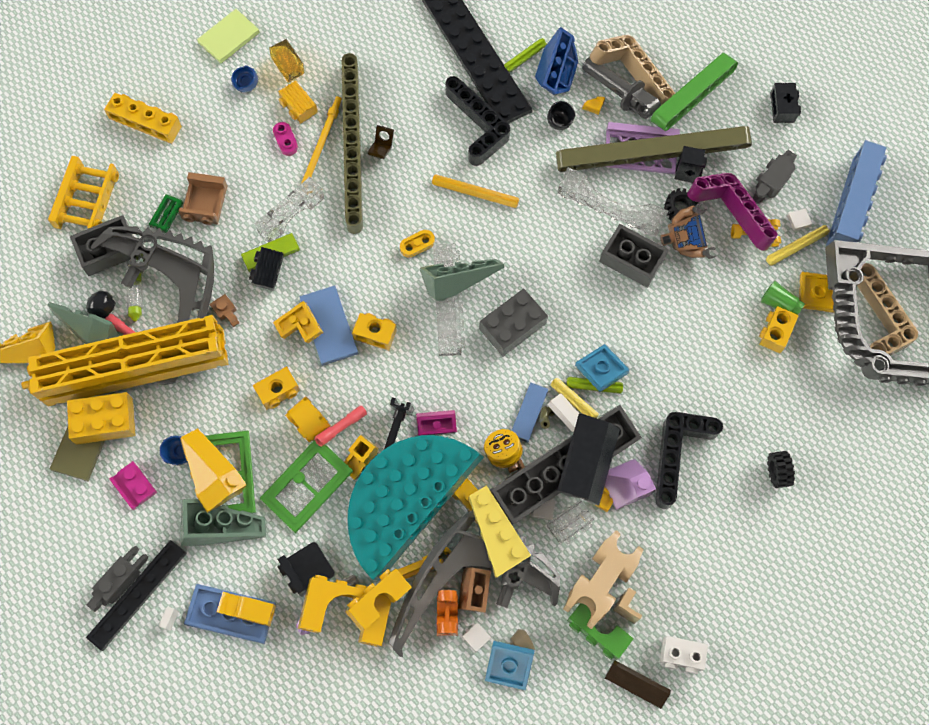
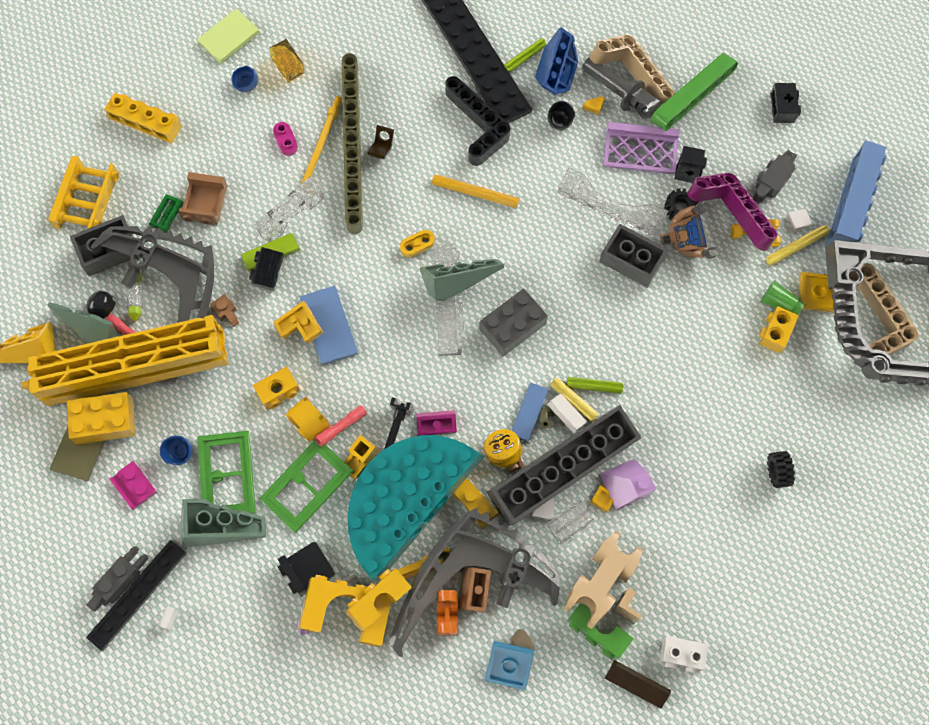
yellow wedge [180,428,247,513] -> none
medium blue tile [184,584,276,644] -> none
yellow piece [217,592,276,627] -> none
yellow brick [278,80,318,124] -> none
yellow brick [352,313,397,351] -> none
white tile [462,622,491,652] -> none
light yellow wing [468,485,531,578] -> none
olive beam [555,126,752,172] -> none
black slope [557,414,620,505] -> none
dark azure tile [575,344,630,392] -> none
black beam [655,412,723,509] -> none

